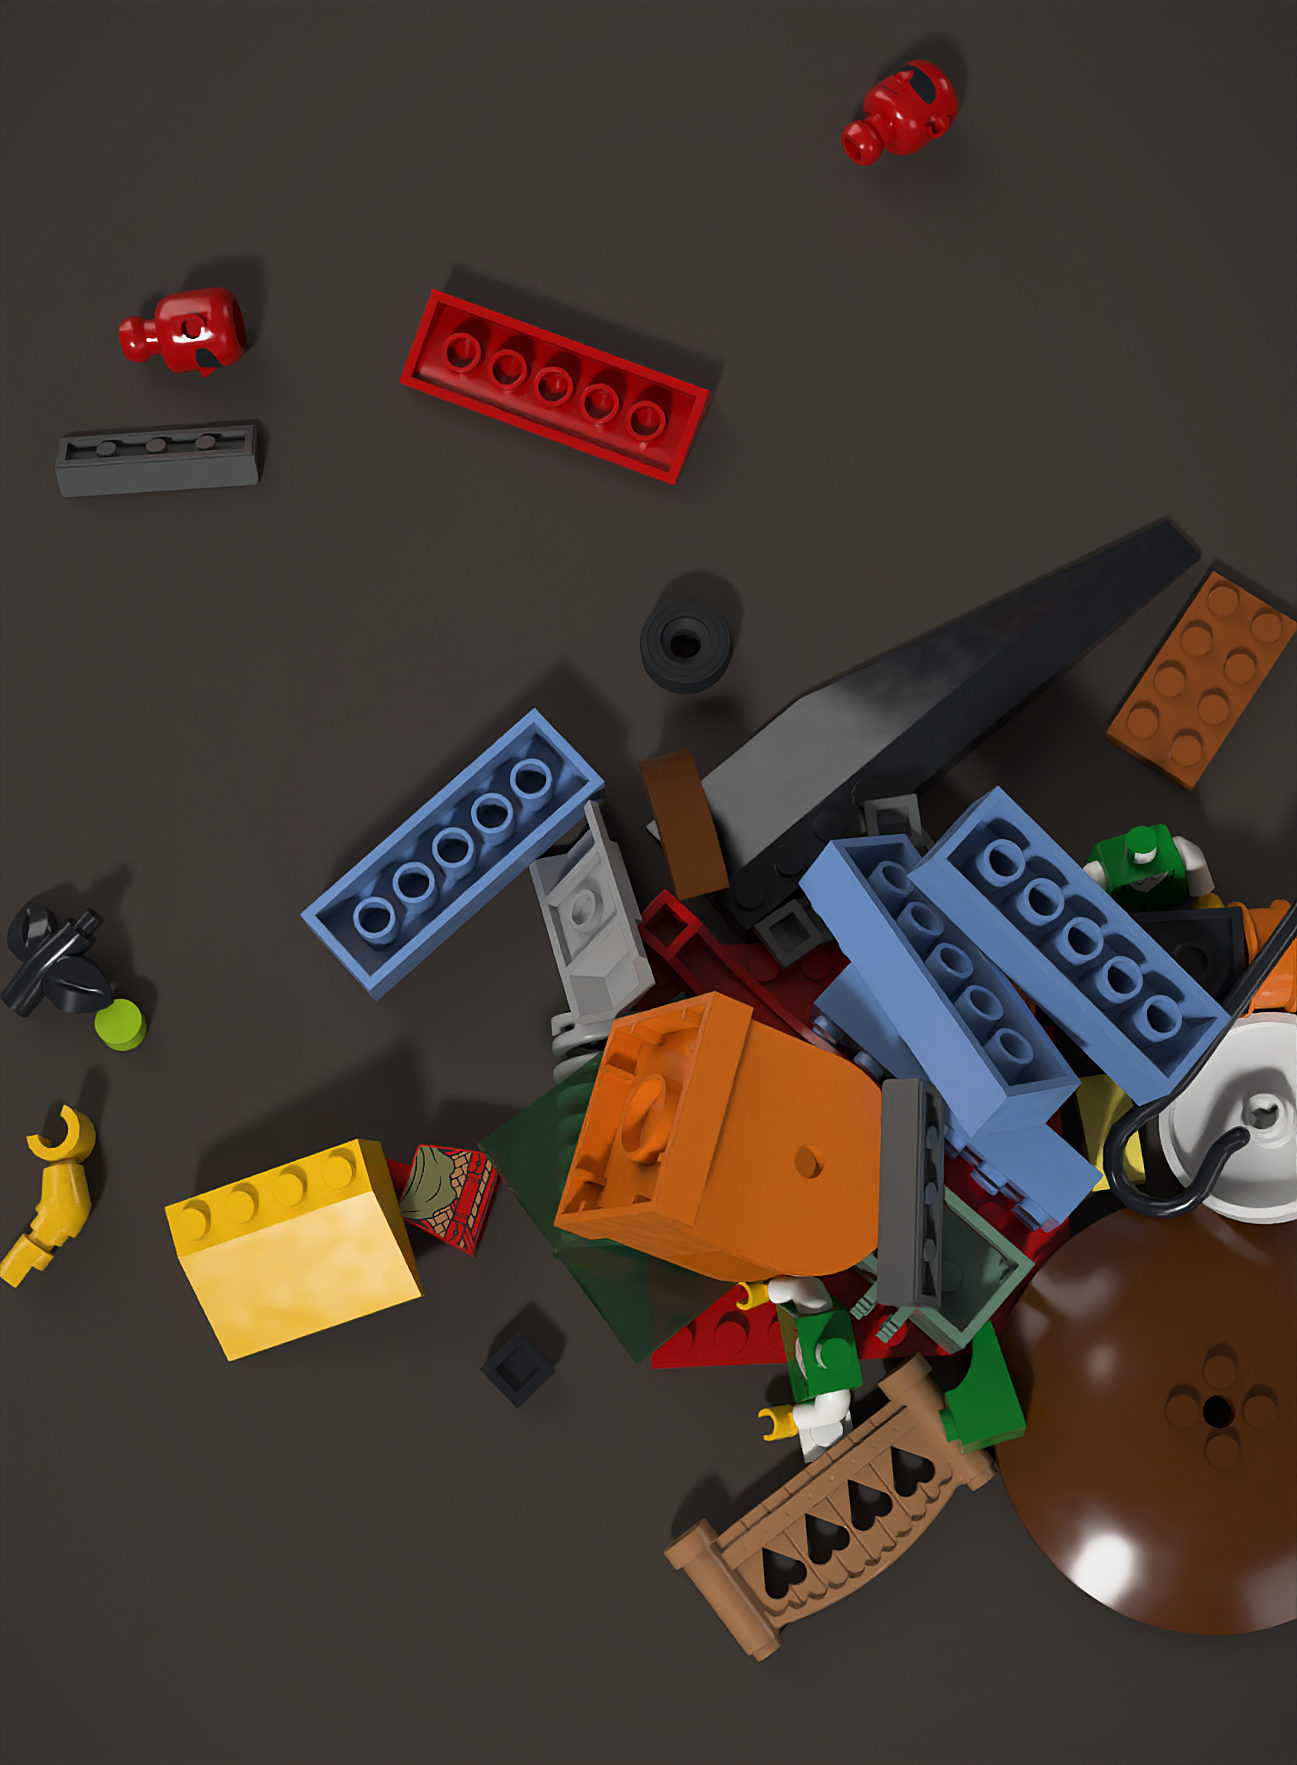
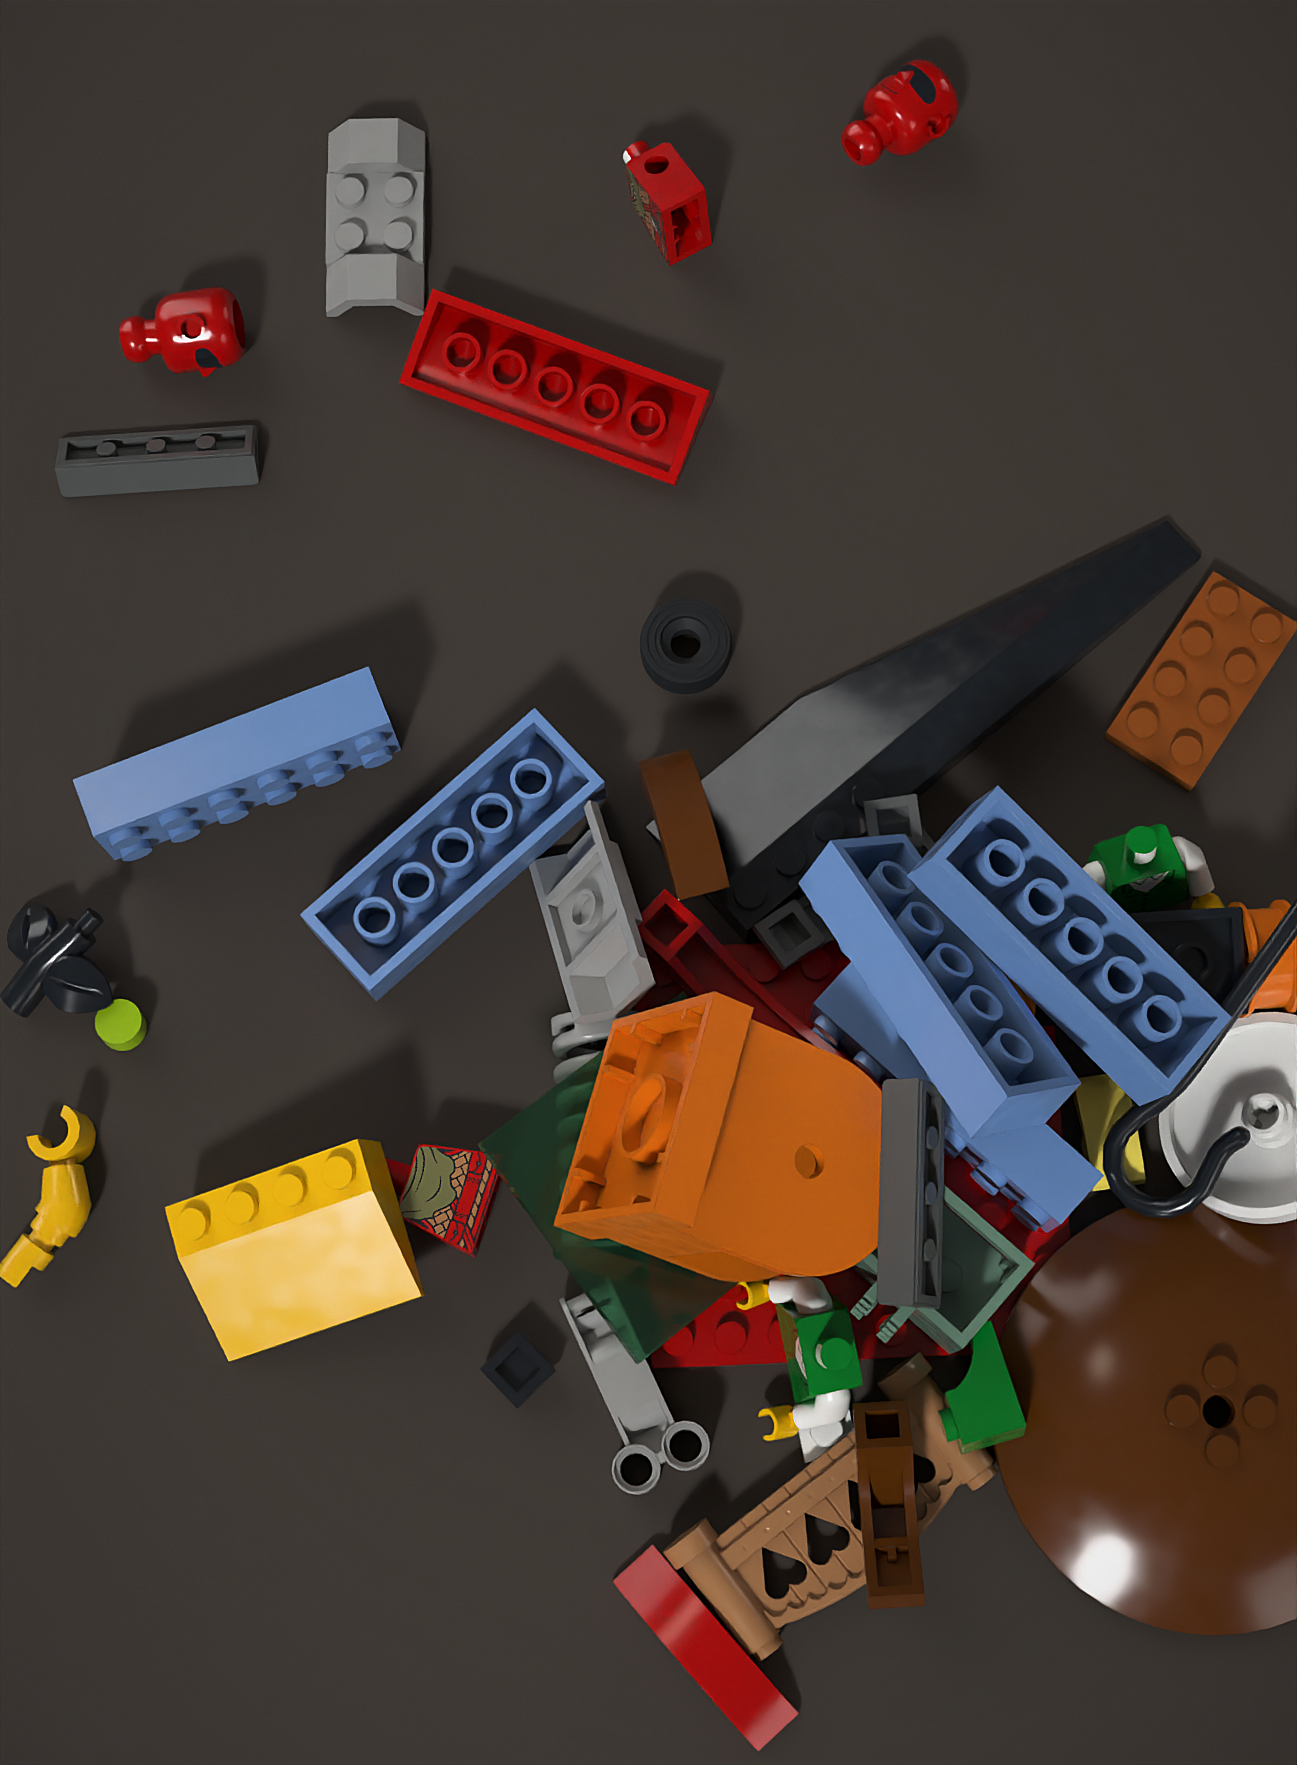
none -> medium blue brick [73,666,401,861]
none -> light grey piece [325,118,426,317]
none -> light grey piece [559,1276,710,1495]
none -> red slope [612,1544,799,1751]
none -> red torso [623,141,712,266]
none -> reddish brown arch [853,1400,925,1610]

